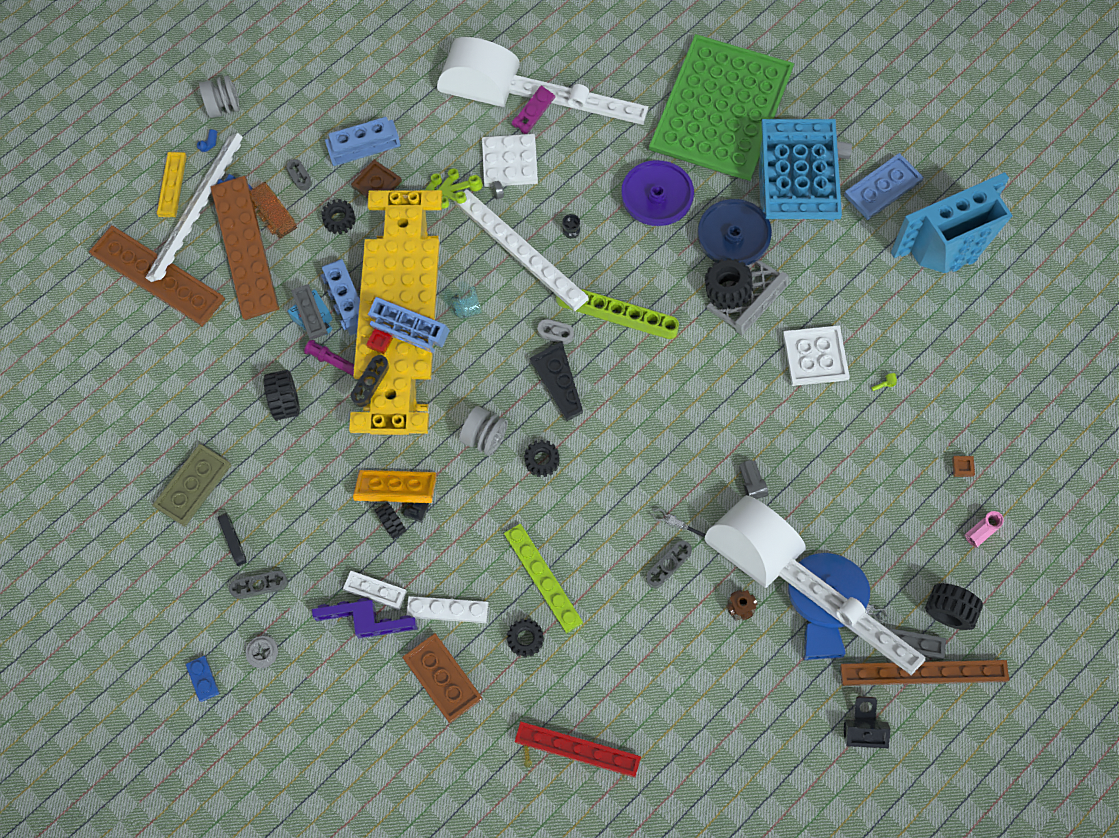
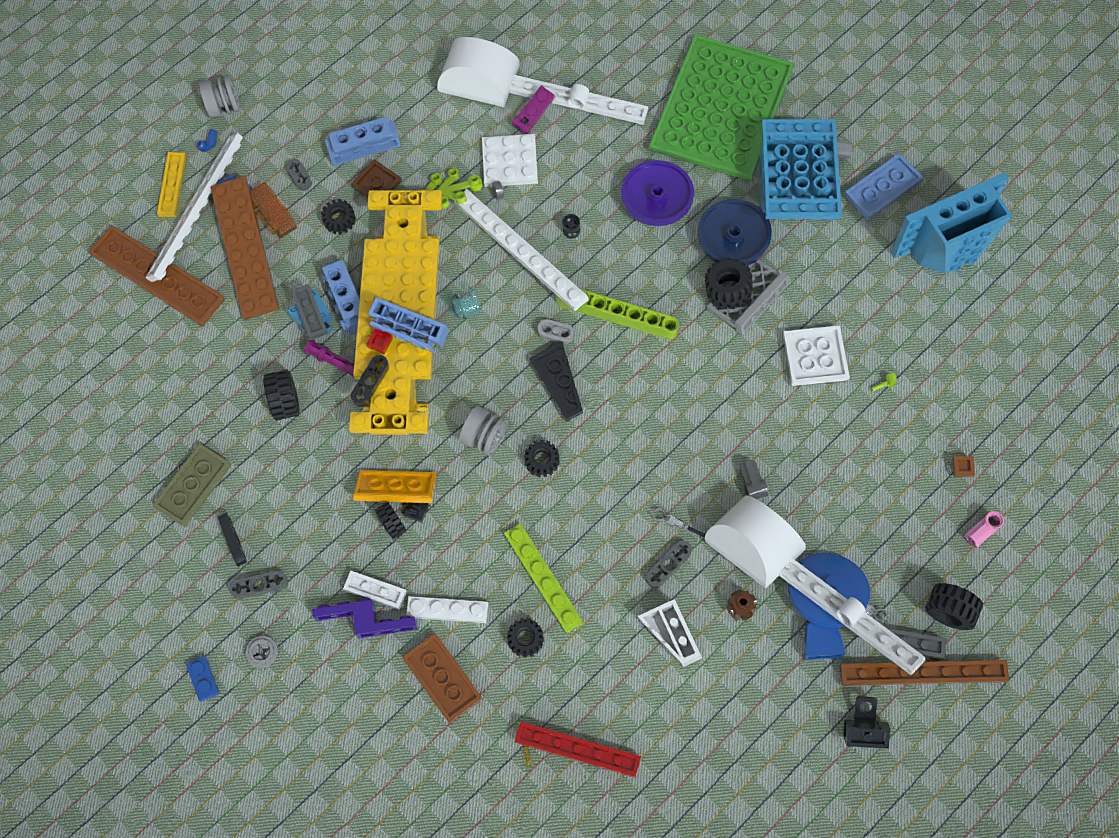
none -> white wedge [638,599,702,667]

